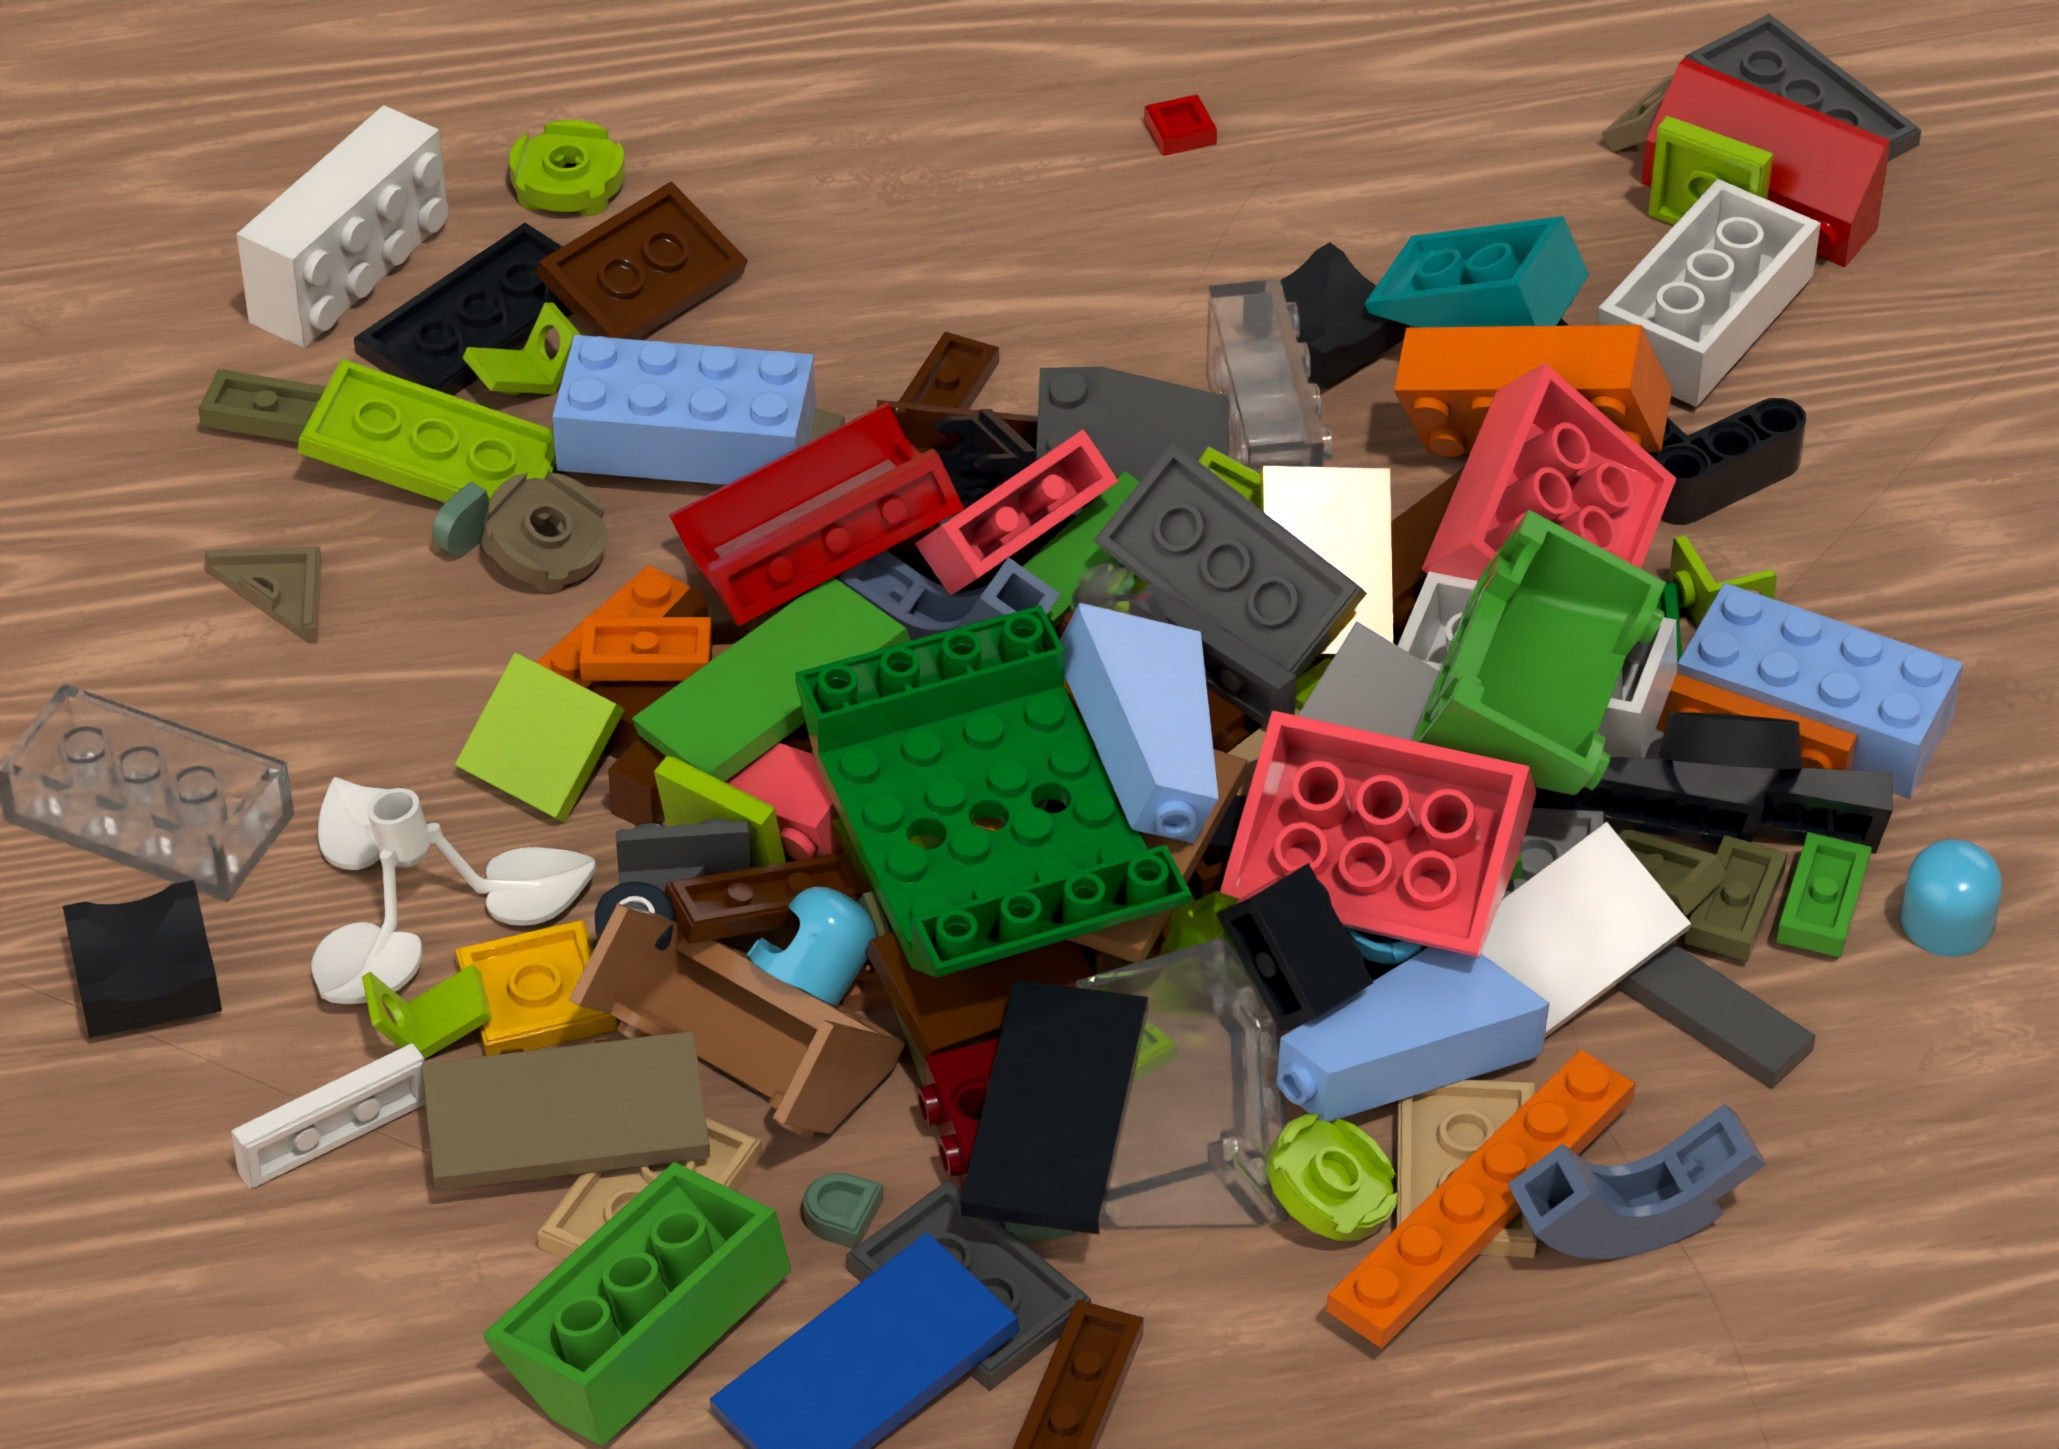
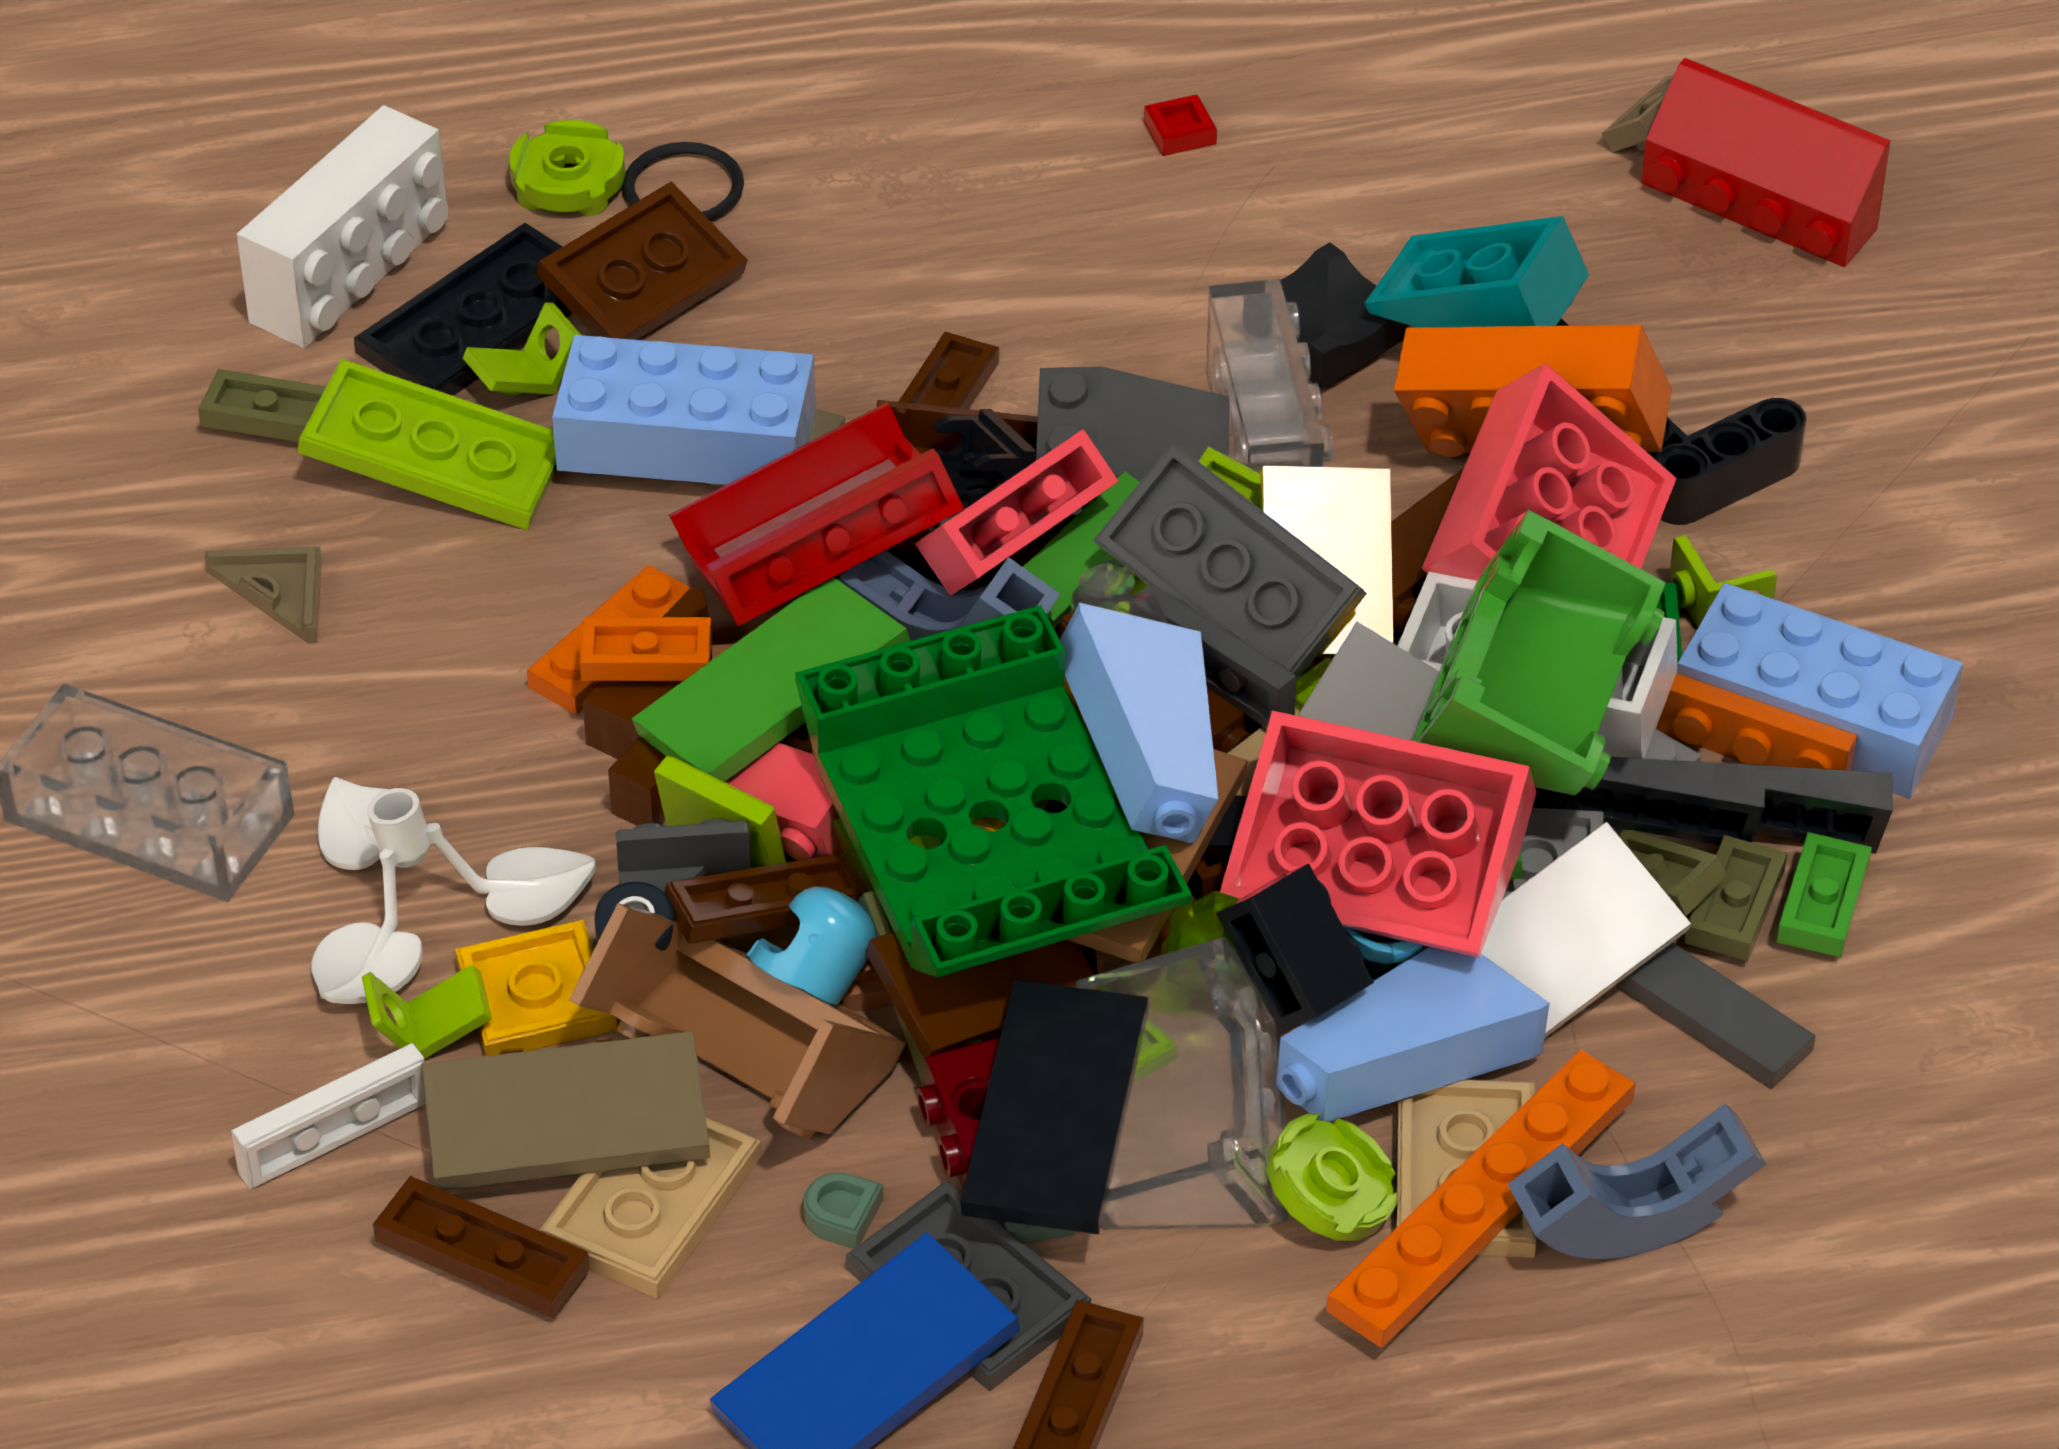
black brick [63,880,222,1038] -> none
sand green tile [432,482,489,557] -> none
lime tile [454,652,625,823] -> none
dark tan plate [481,472,608,594] -> none
bright green slope [483,1162,792,1447] -> none
white brick [1597,179,1821,407] -> none
lime tile [1648,115,1773,225] -> none
black tyre [1659,712,1802,769] -> none
dark grey tile [1685,14,1921,161] -> none
medium azure helmet [1900,839,2002,957] -> none
none -> reddish brown plate [373,1176,590,1318]
none -> black tyre [622,142,744,221]

